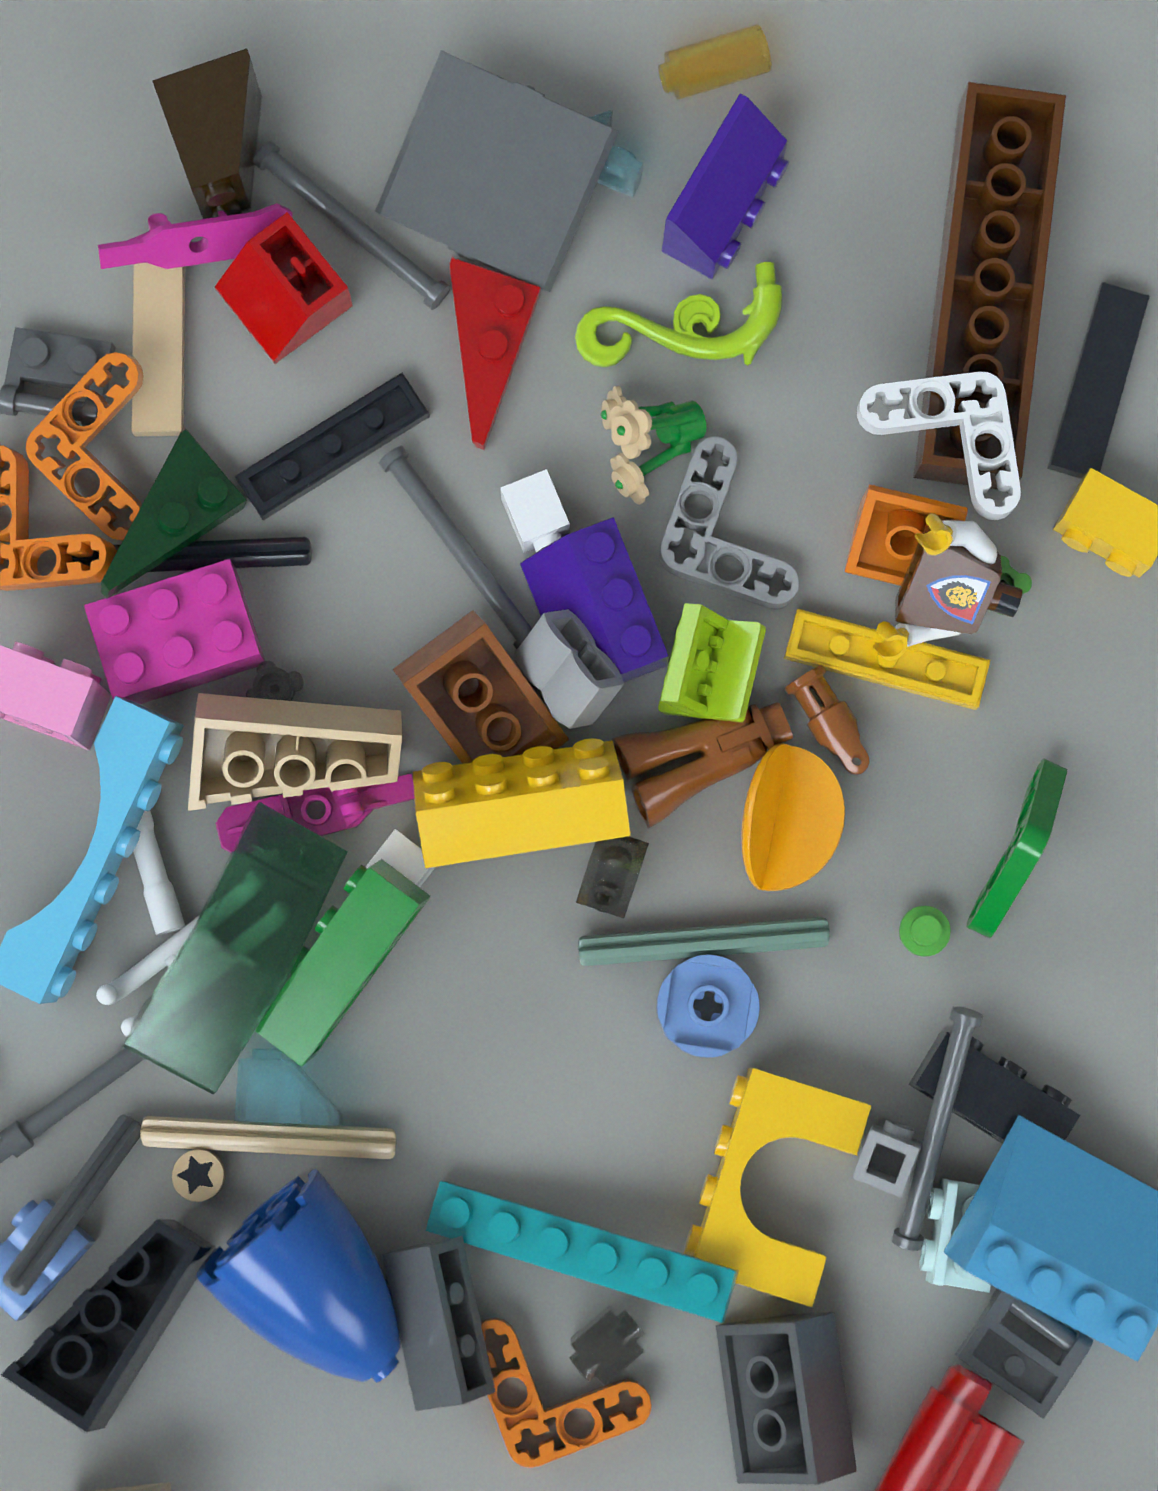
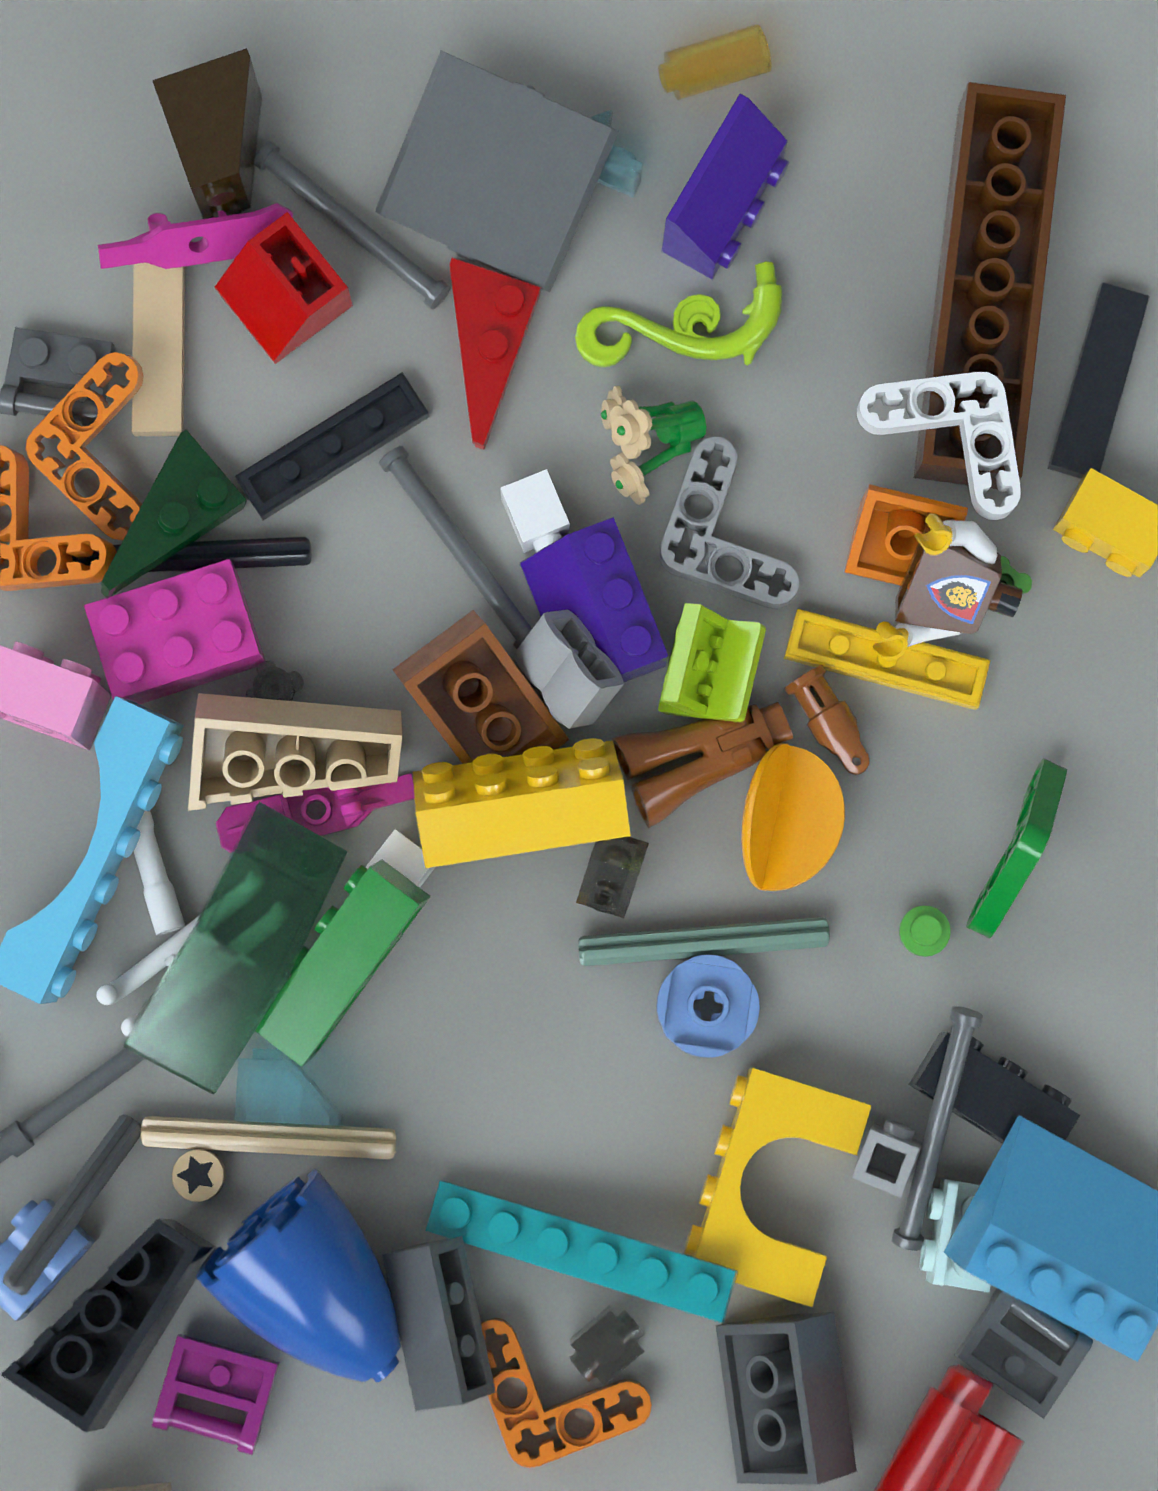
none -> magenta plate [152,1334,280,1456]

